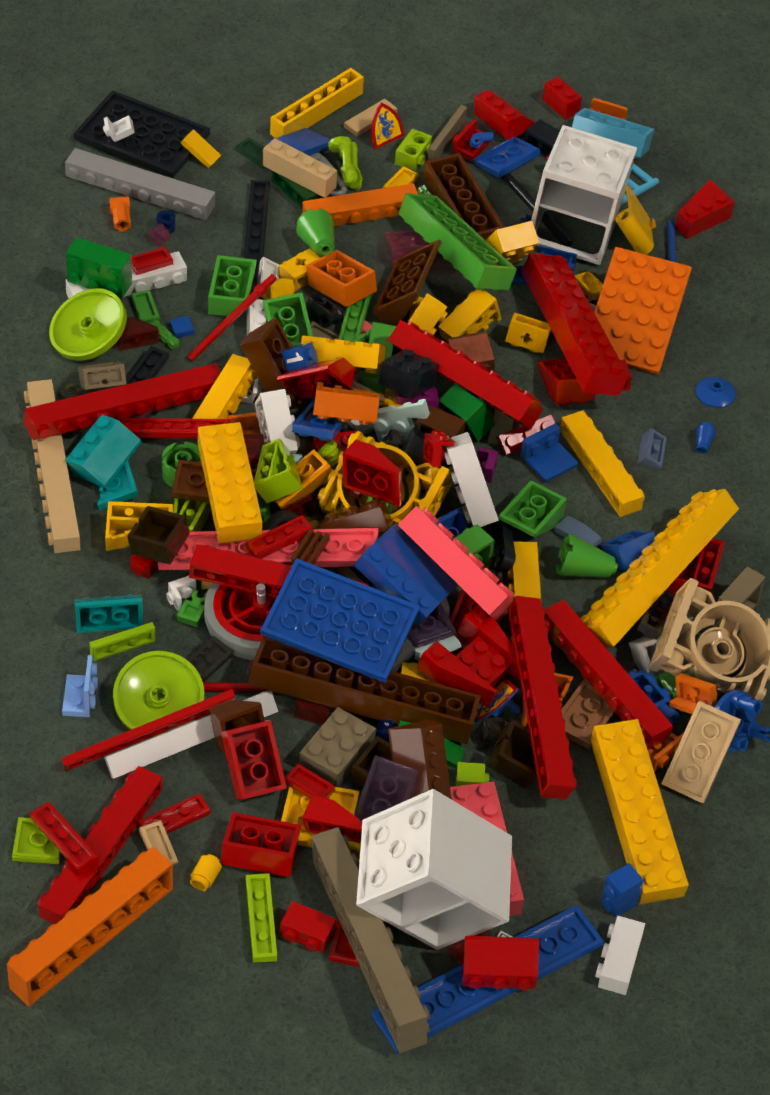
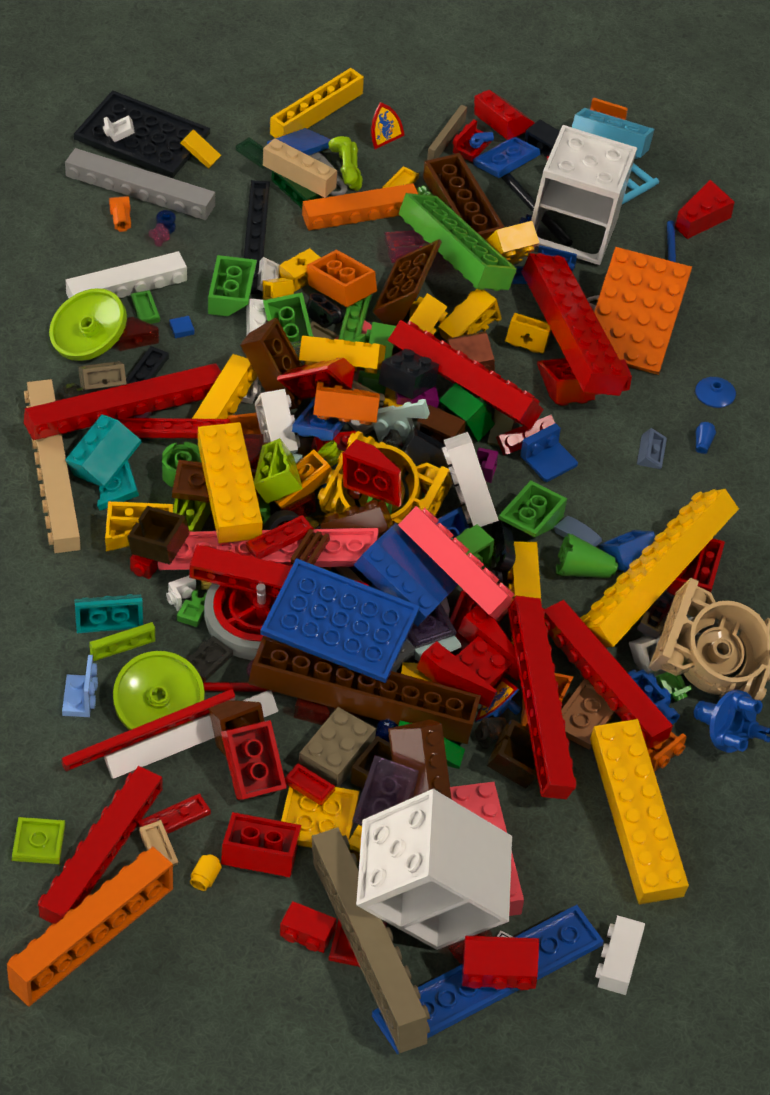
red tile [29,801,100,874] -> none
green brick [66,237,132,299] -> none
red tile [132,247,173,275] -> none
bright green axle [149,319,180,350] -> none
red bar [186,274,277,362] -> none
lime plate [246,873,277,963] -> none
blue brick [281,342,318,371] -> none
bright green cone [296,209,335,256] -> none
red slope [302,796,362,843] -> none
tan tile [344,99,397,137] -> none
lime brick [395,129,432,172] -> none
red bracket [423,430,455,467] -> none
lime brick [456,762,489,786] -> none
red brick [542,77,582,120] -> none
yellow brick [560,410,645,517] -> none
yellow tile [574,271,603,301] -> none
blue brick [601,863,644,918] -> none
yellow door [615,185,656,255] -> none
tan plate [662,701,742,803] -> none
orange bracket [669,673,717,714] -> none
dark tan window [717,566,766,621] -> none

